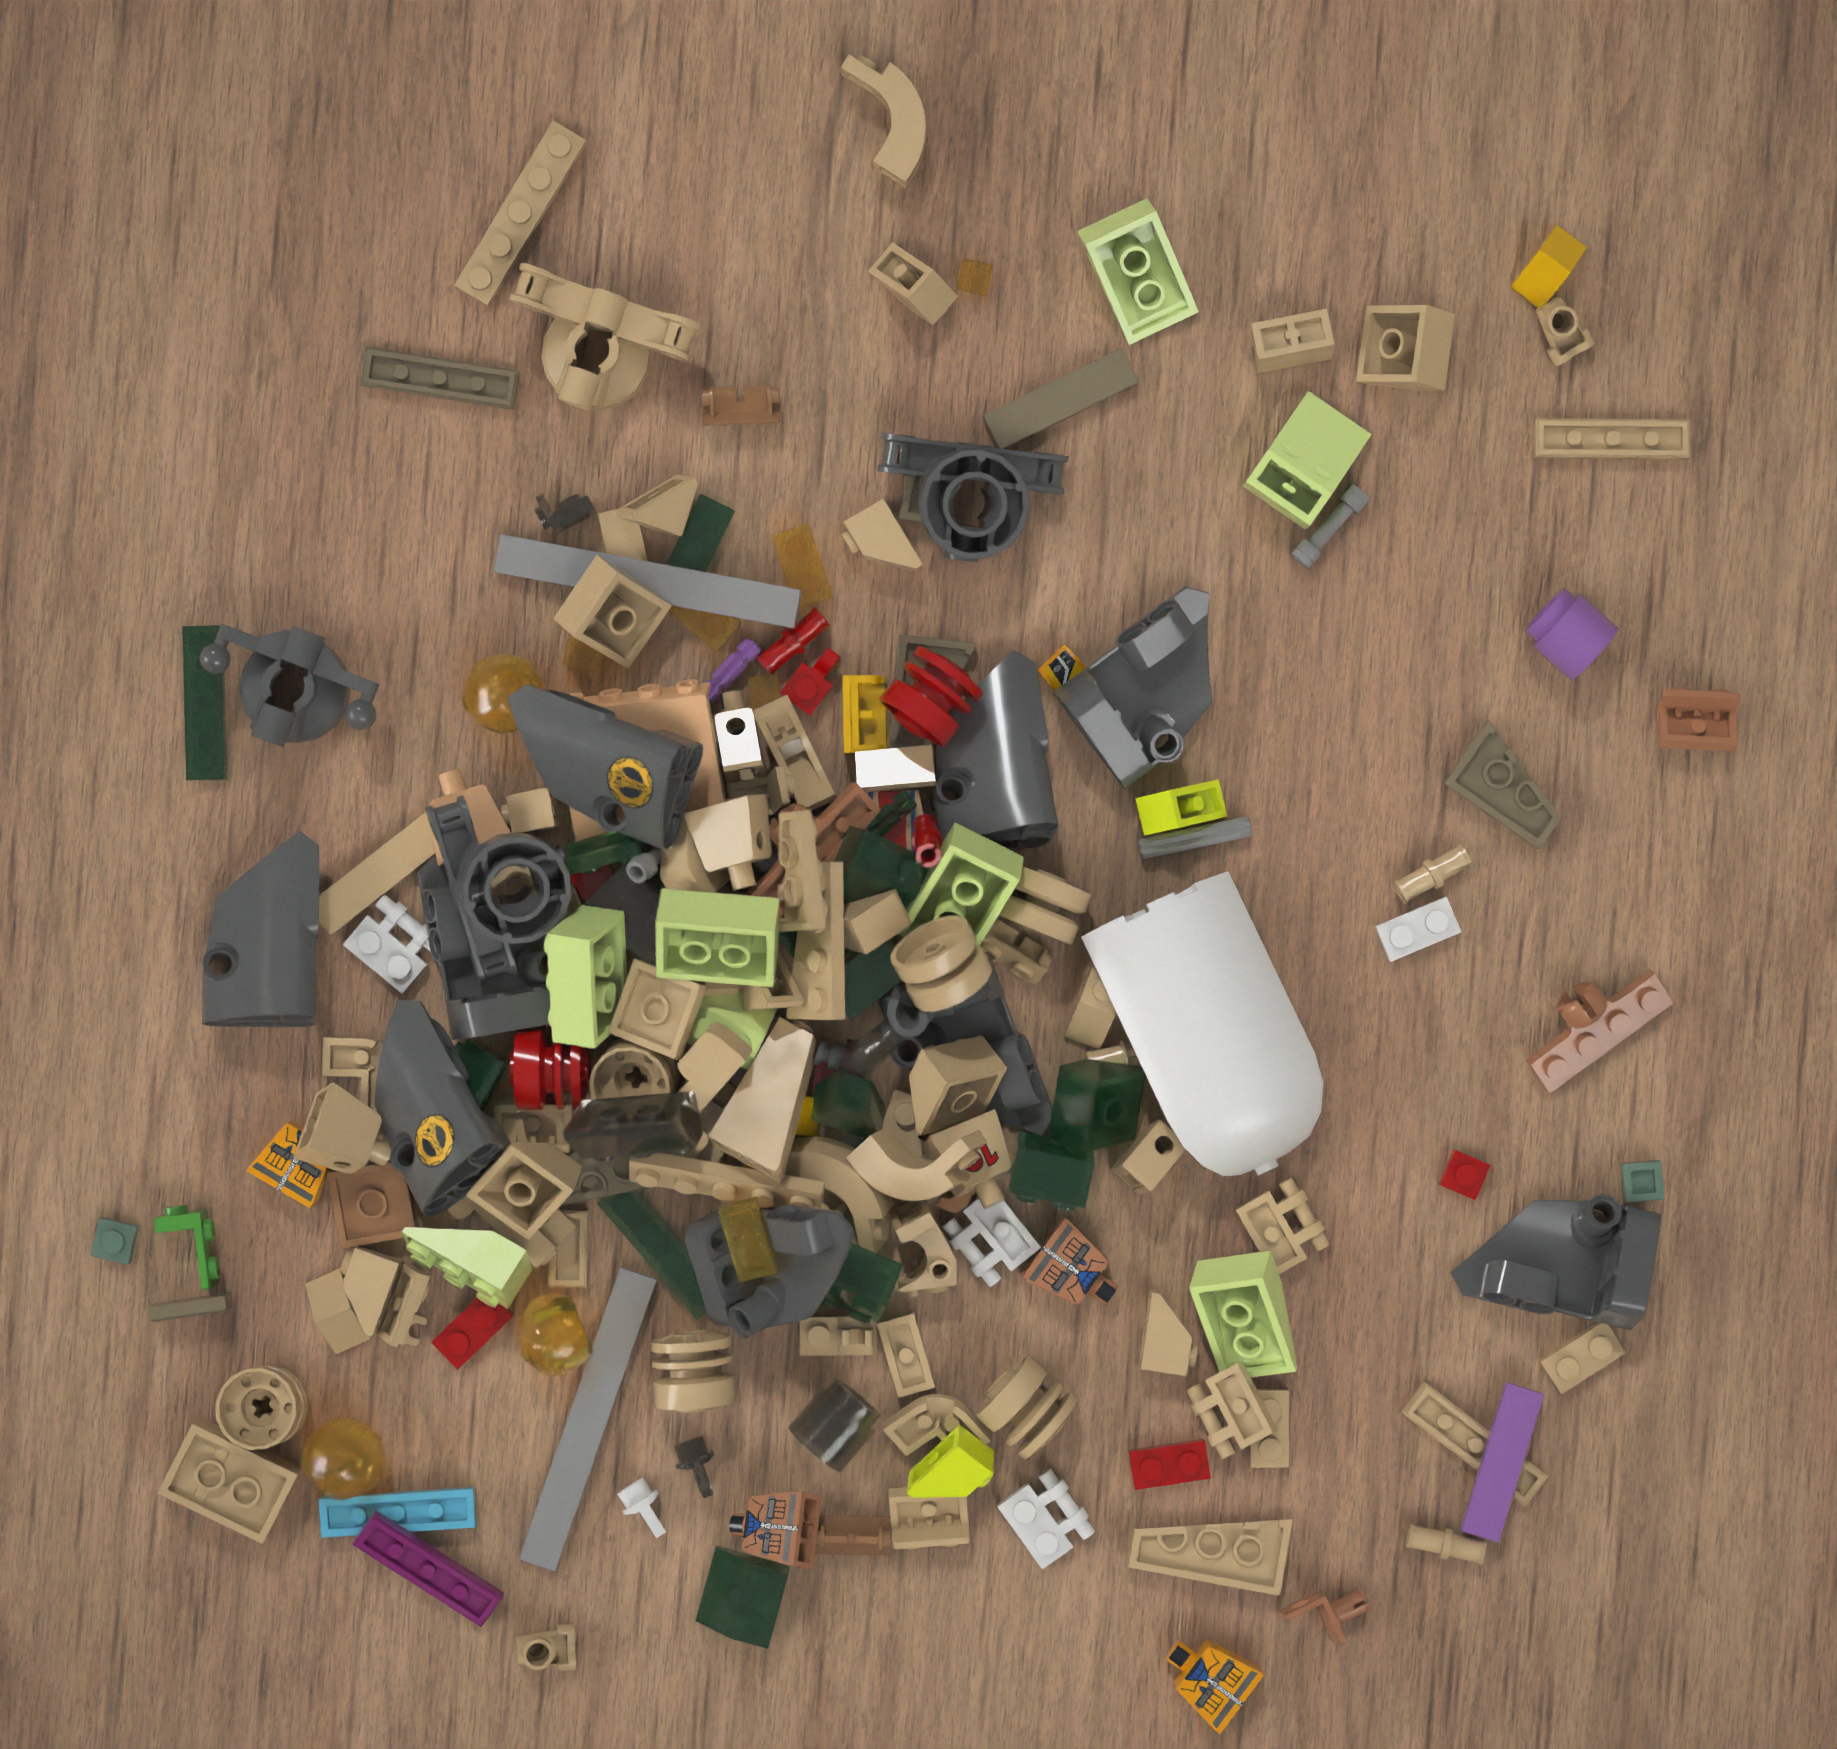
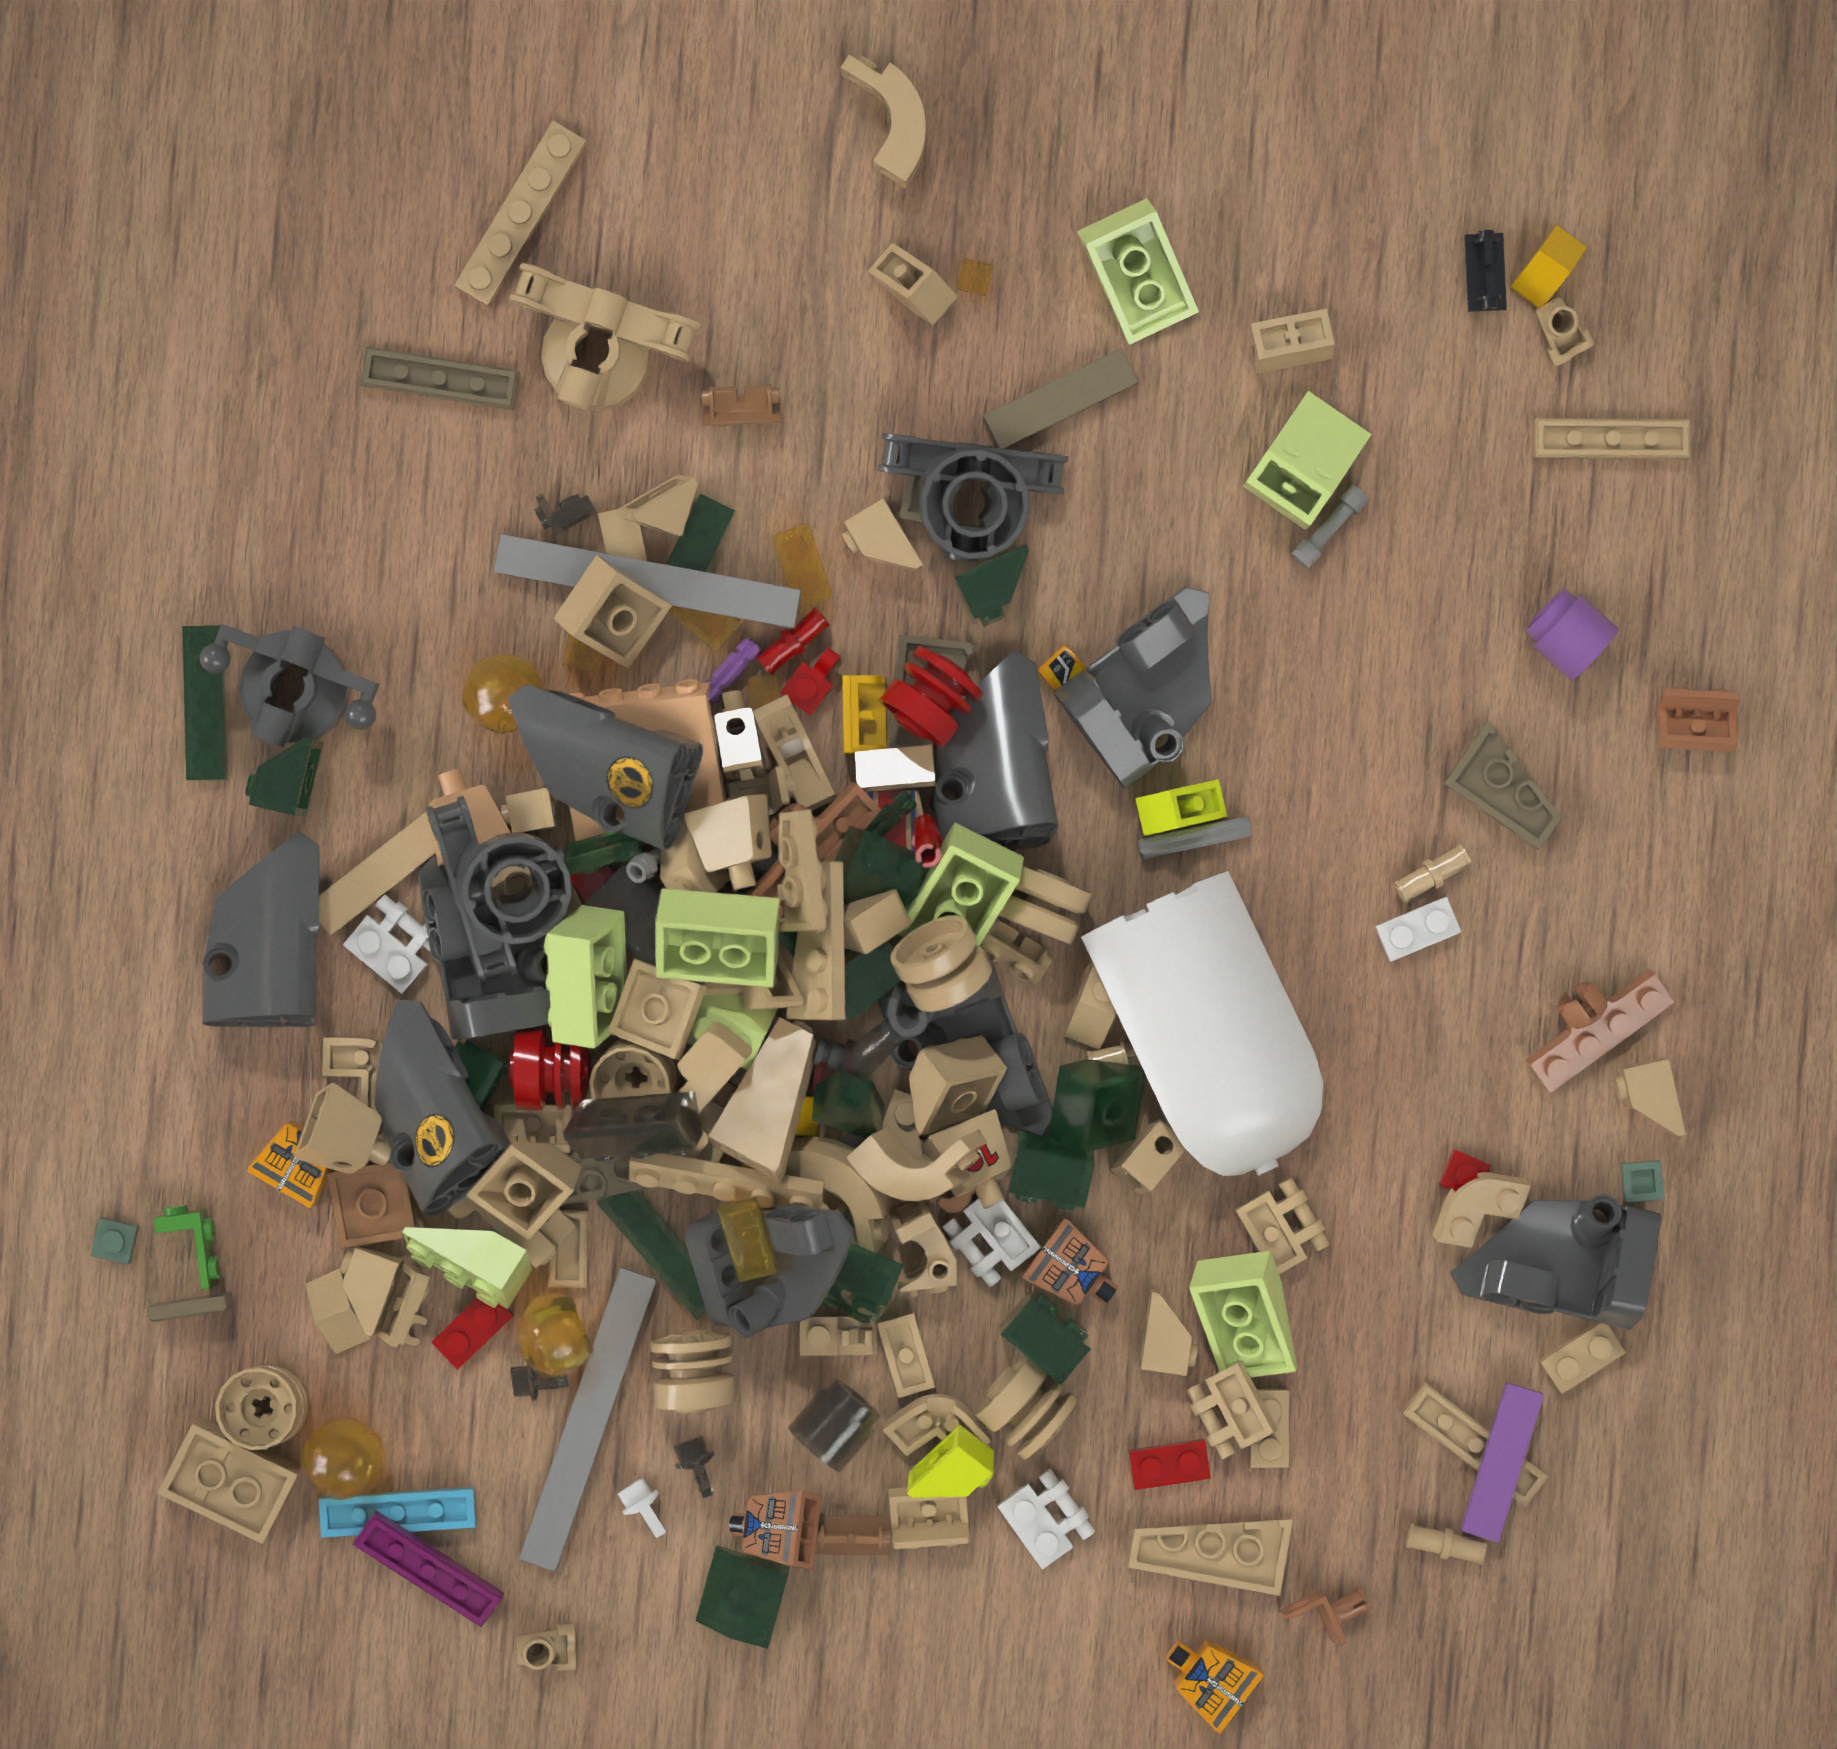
tan slope [1356,305,1455,391] -> none
none -> clear green slope [245,738,324,817]
none -> clear smoke piece [511,1360,569,1401]
none -> clear green slope [954,544,1029,627]
none -> clear green brick [999,1291,1091,1385]
none -> tan plate [1432,1172,1531,1248]
none -> black hinge [1464,230,1507,312]
none -> tan slope [1613,1057,1686,1136]

